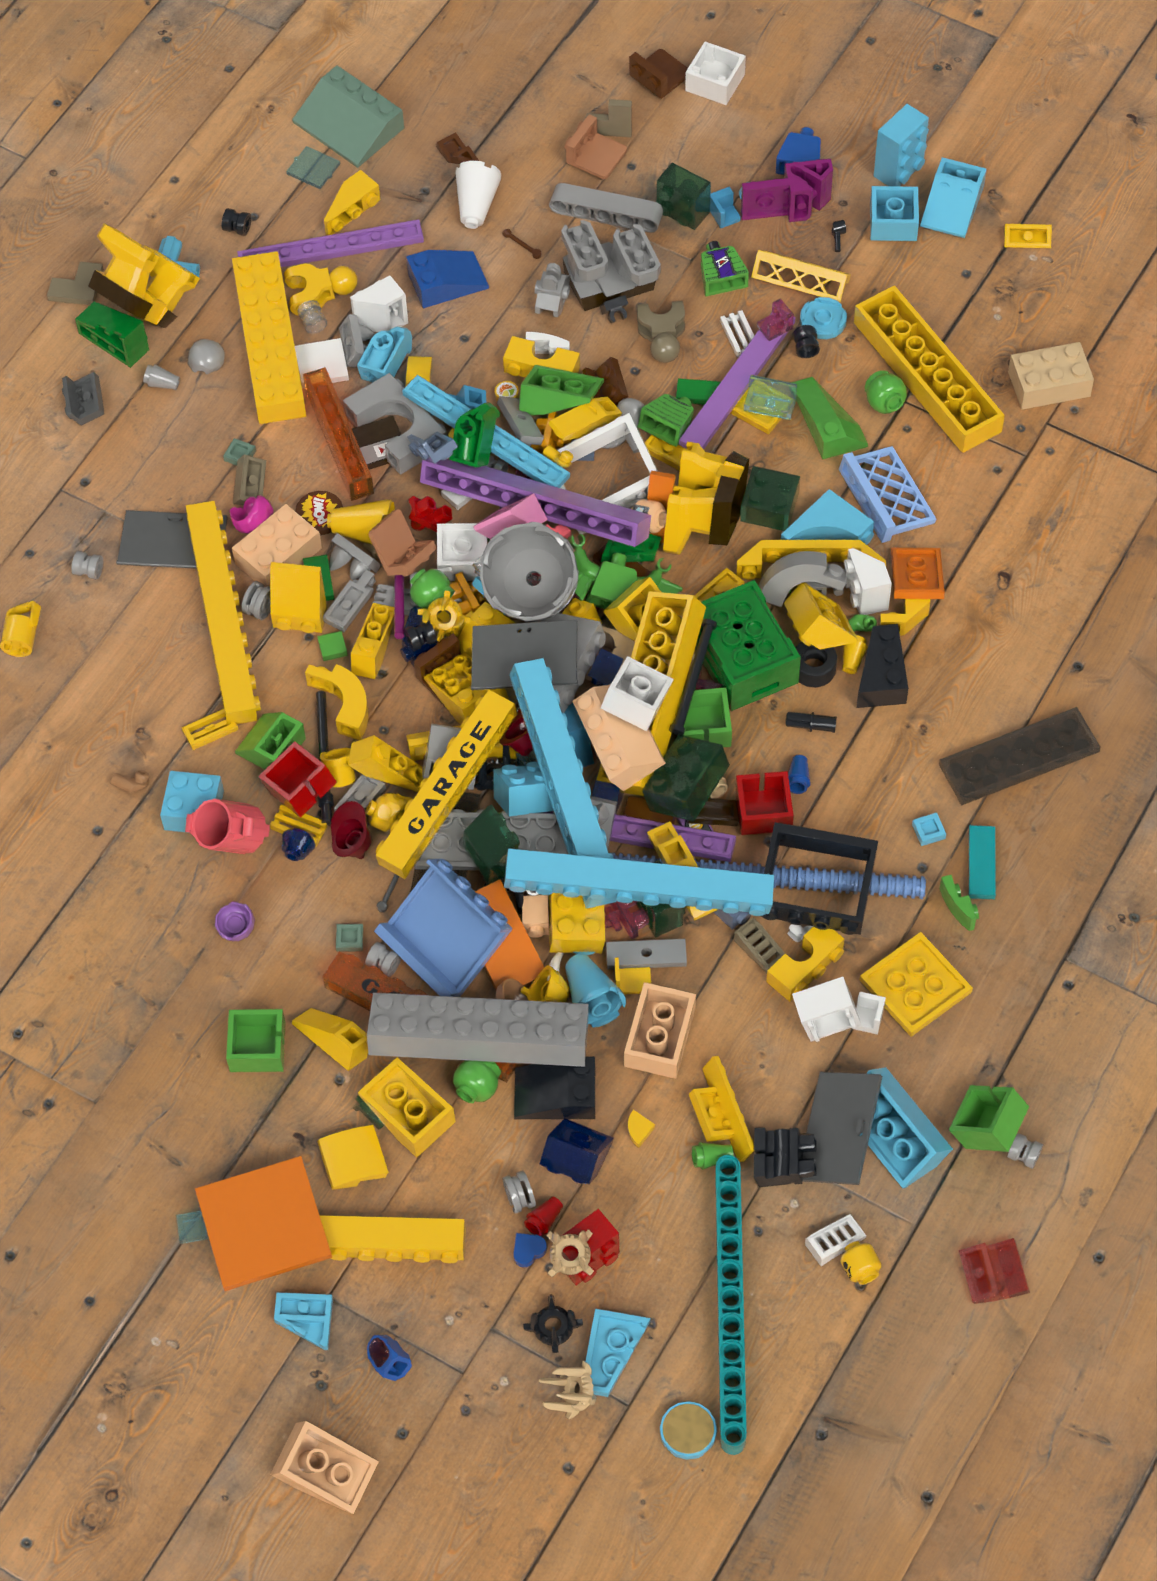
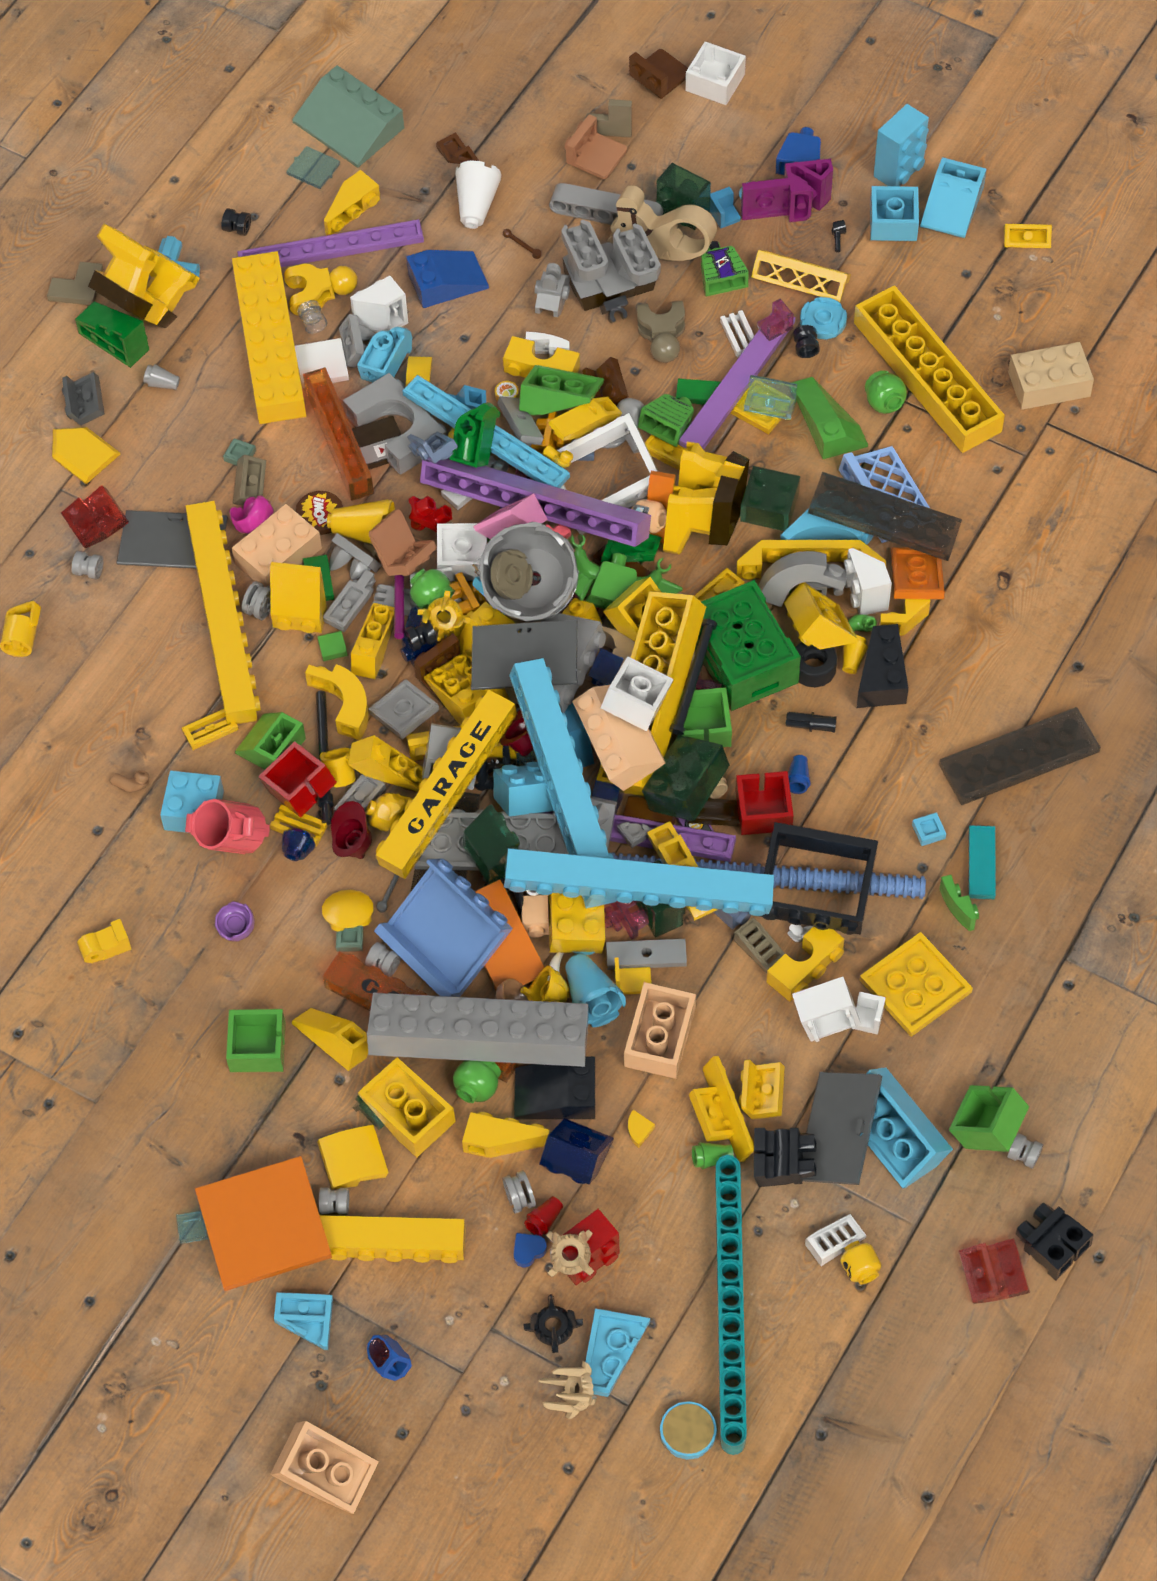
light grey hair [188,339,225,375] -> none
none -> yellow tile [52,427,121,484]
none -> clear red slope [61,485,129,548]
none -> yellow leg [77,919,132,963]
none -> light grey wheel [319,1187,349,1215]
none -> yellow dish [322,890,374,932]
none -> light grey tile [368,679,440,739]
none -> yellow slope [462,1112,550,1158]
none -> dark tan tile [490,549,533,600]
none -> tan animal [606,186,717,261]
none -> light grey tile [617,822,652,848]
none -> yellow bracket [739,1060,785,1119]
none -> clear smoke plate [808,472,962,561]
none -> black hips [1016,1203,1094,1281]

